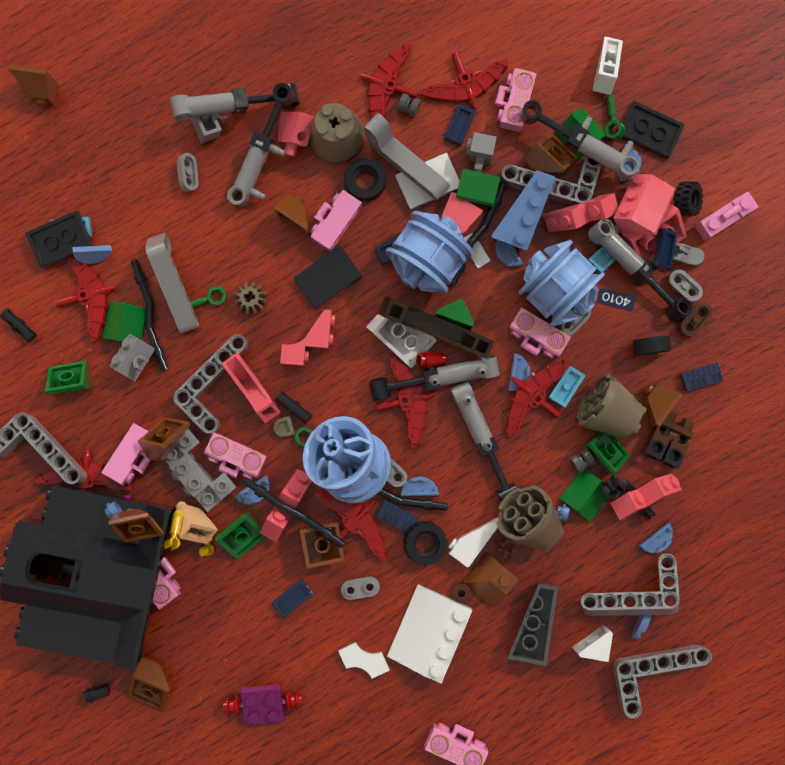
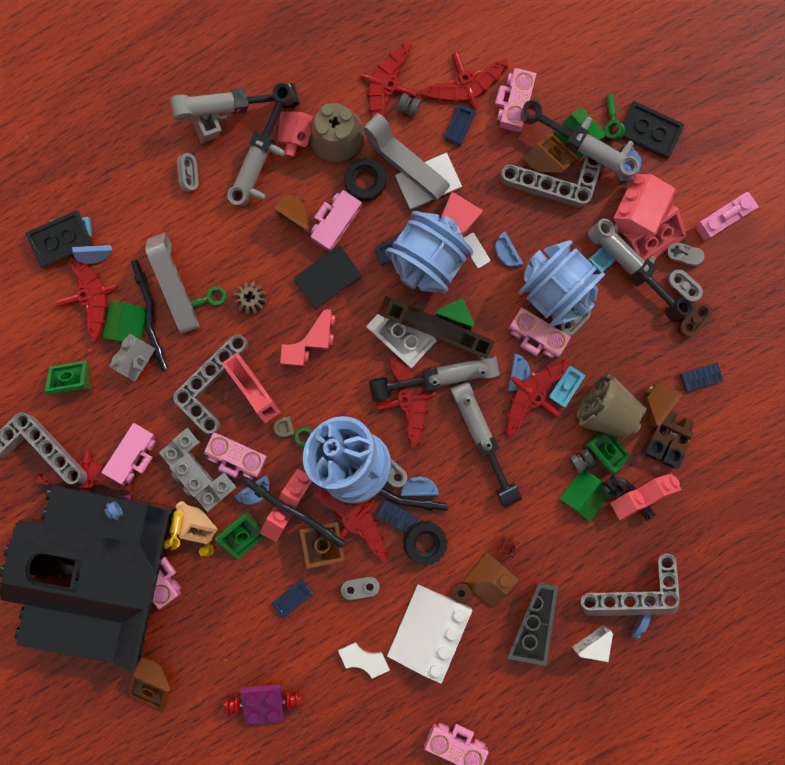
black pin [0,308,37,343] -> none
dark orange slope [8,65,58,106] -> none
black pin [83,683,111,703] -> none
dark orange slope [109,509,164,543] -> none
dark orange slope [138,417,190,462] -> none
black pin [275,391,313,424] -> none
red cone [416,351,446,370] -> none
white slope [448,517,498,568] -> none
black bar [451,182,507,286] -> none
green slope [456,168,500,207] -> none
light grey brick [465,132,496,172] -> none
medium blue wedge [490,170,555,251] -> none
dark tan cone [497,485,564,552] -> none
coral arch [543,193,618,233] -> none
medium blue plate [557,504,571,522] -> none
white slope [592,36,623,95] -> none
dark blue sticker [597,288,636,311] -> none
light grey beam [613,644,712,718] -> none
black tyre [633,336,671,356] -> none
medium blue tile [638,522,673,553] -> none
dark blue tile [653,228,677,271] -> none
black tyre [674,181,704,216] -> none

